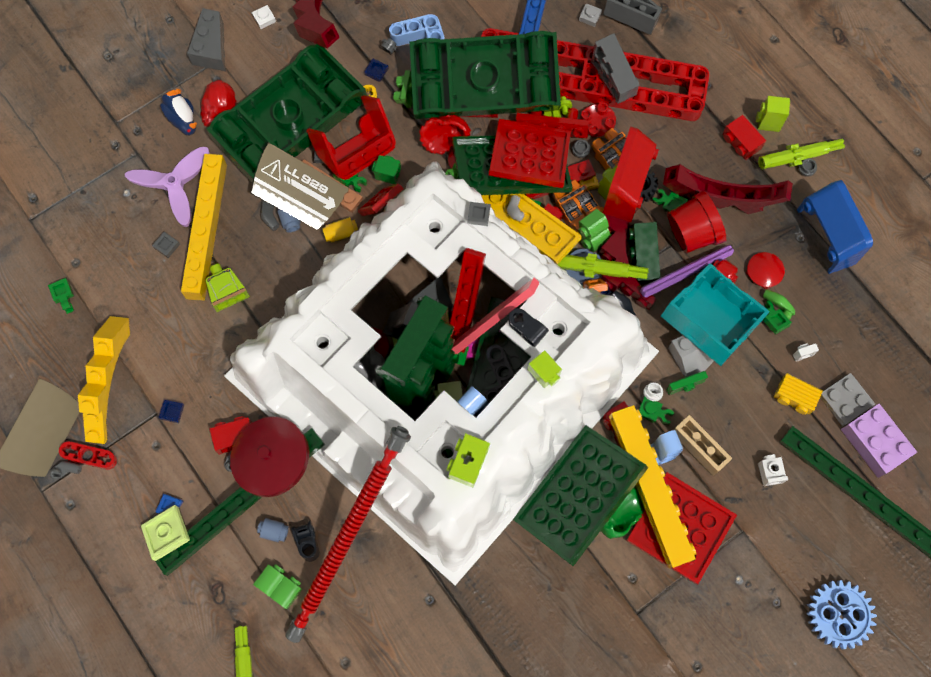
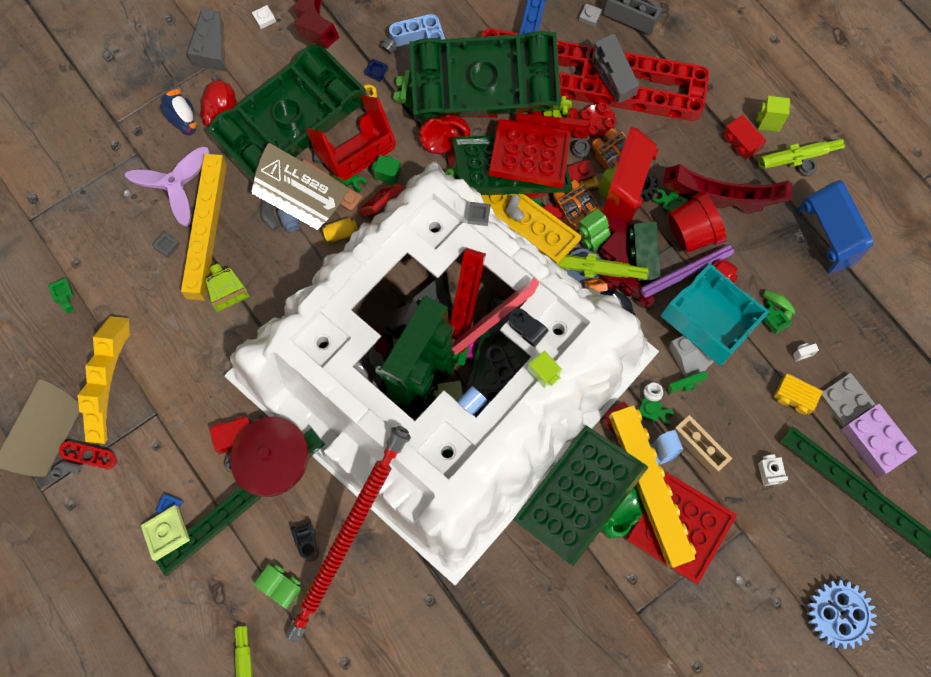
clear blue tile [159,400,184,424] -> none
sand blue brick [257,518,289,543] -> none
lime brick [446,433,490,488] -> none
red dish [746,252,785,289] -> none

